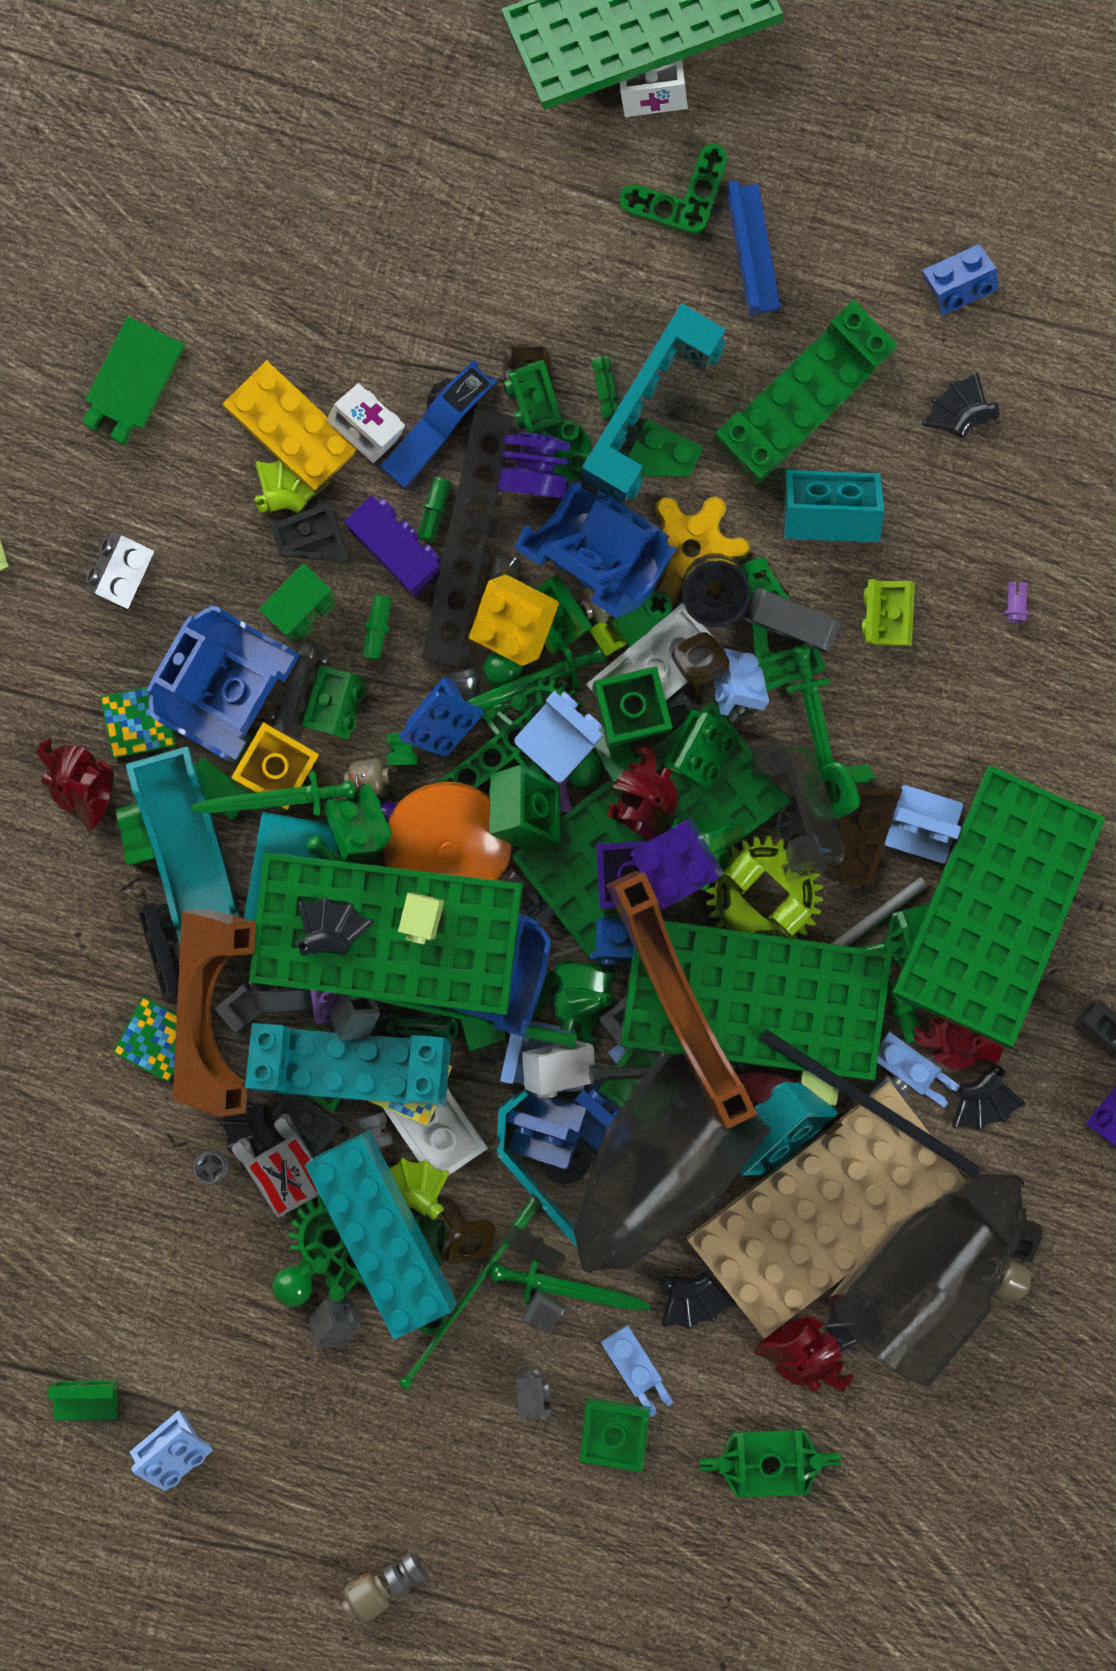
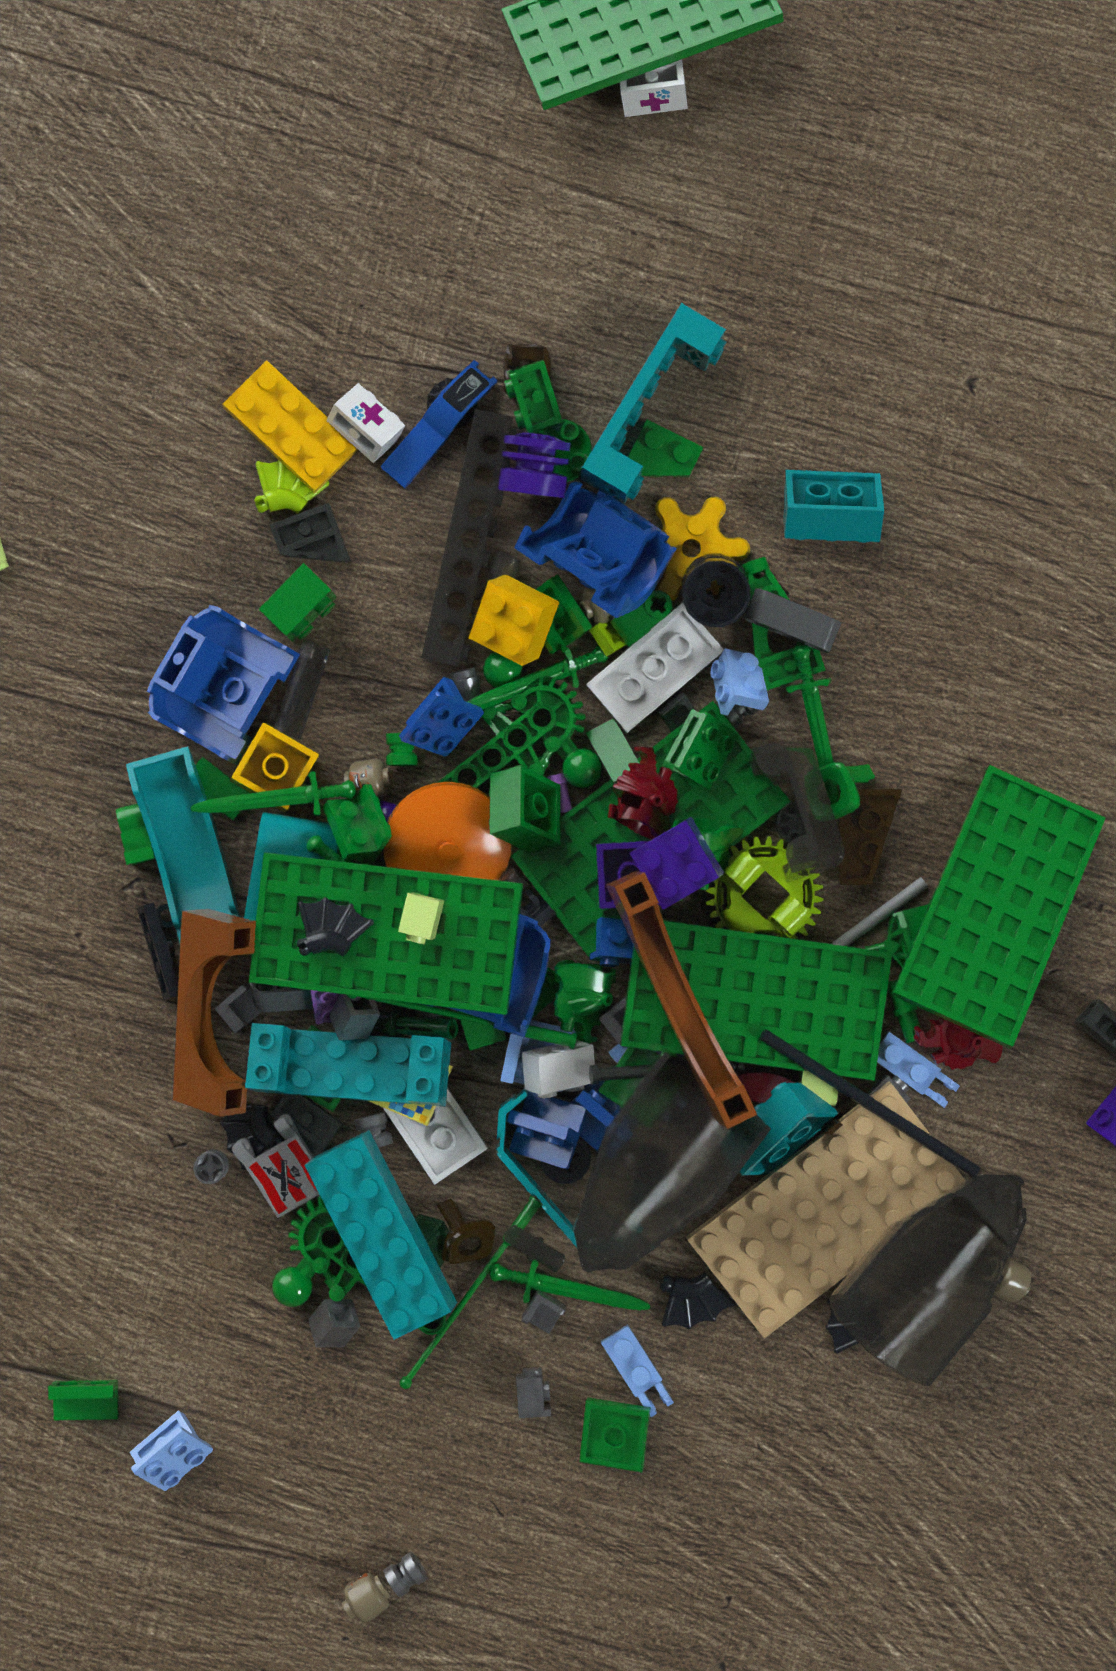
dark red helmet [36,738,114,832] -> none
green tile [82,316,186,446] -> none
bracket [86,533,154,609] -> none
tile [100,686,176,759] -> none
tile [112,996,177,1083] -> none
green bracket [302,665,366,740] -> none
dark purple brick [344,495,442,599] -> none
green pin [362,594,392,661] -> none
lime arm [389,1158,449,1220] -> none
green axle [417,477,453,542] -> none
light blue bracket [515,691,603,782] -> none
green axle [592,356,619,419] -> none
green brick [592,666,673,748] -> none
green beam [619,144,727,236] -> none
dark brown piece [671,632,729,705] -> none
green plate [699,1427,841,1498] -> none
green plate [712,299,898,487] -> none
blue fence [726,181,780,316] -> none
dark red helmet [754,1315,854,1392] -> none
lime bracket [862,579,915,646] -> none
light blue bracket [884,785,963,863] -> none
blue bracket [922,244,999,315] -> none
black arm [922,372,1000,438] -> none
black arm [952,1064,1025,1131] -> none
pearl dark grey slope [1001,1216,1042,1263] -> none
medium lavender pin [1004,582,1030,623] -> none

